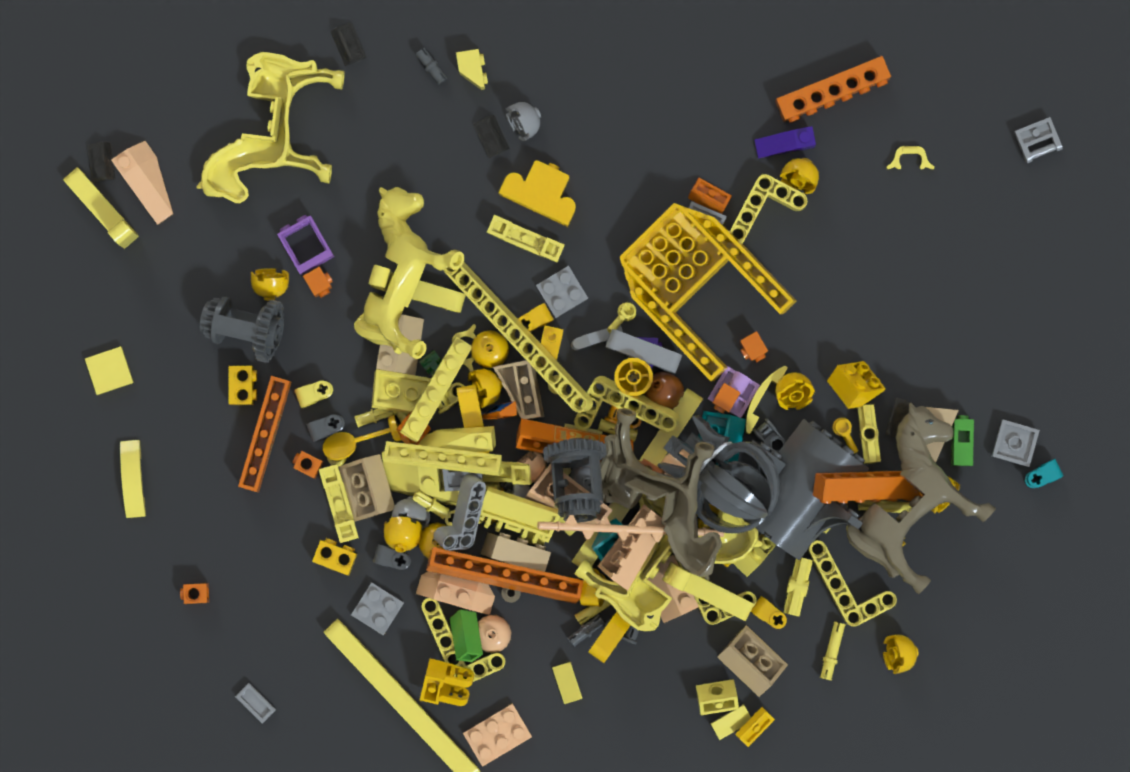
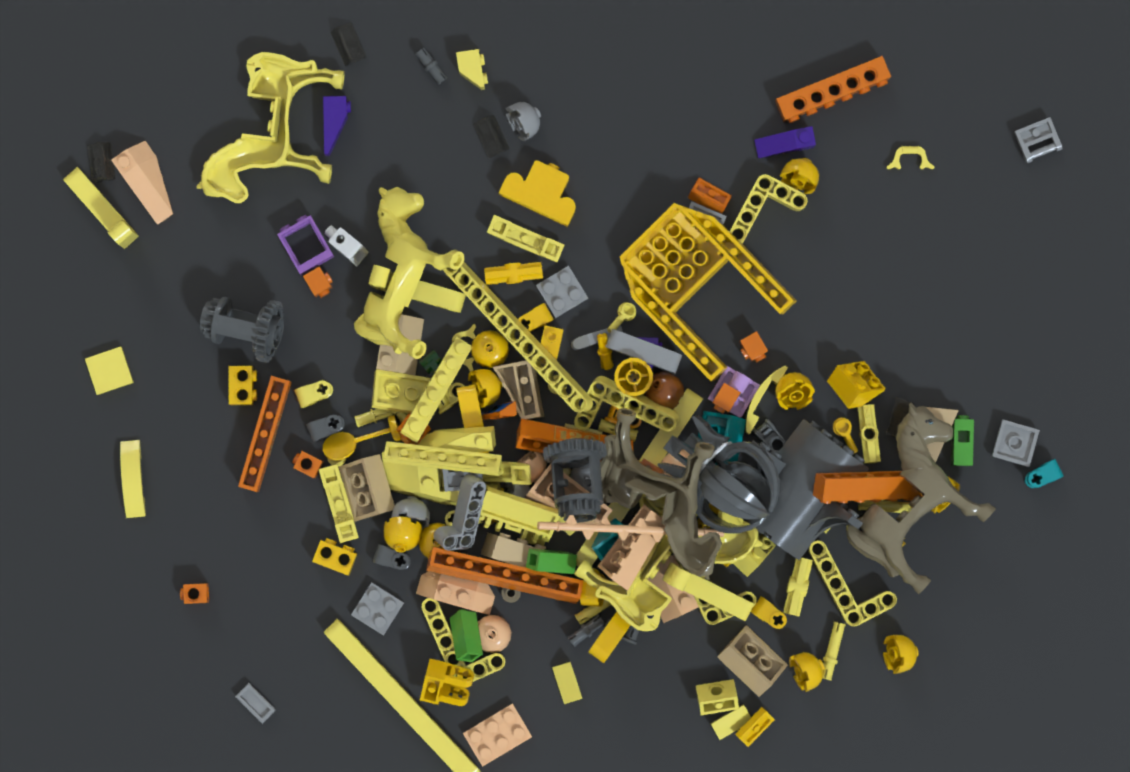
yellow cylinder [251,268,289,301] -> none
light yellow axle [413,491,449,519] -> none
none -> dark purple slope [323,96,351,156]
none -> white torso [324,225,369,267]
none -> yellow piece [484,262,543,285]
none -> bright green brick [526,549,577,574]
none -> yellow axle [597,333,614,370]
none -> yellow cylinder [789,652,825,692]

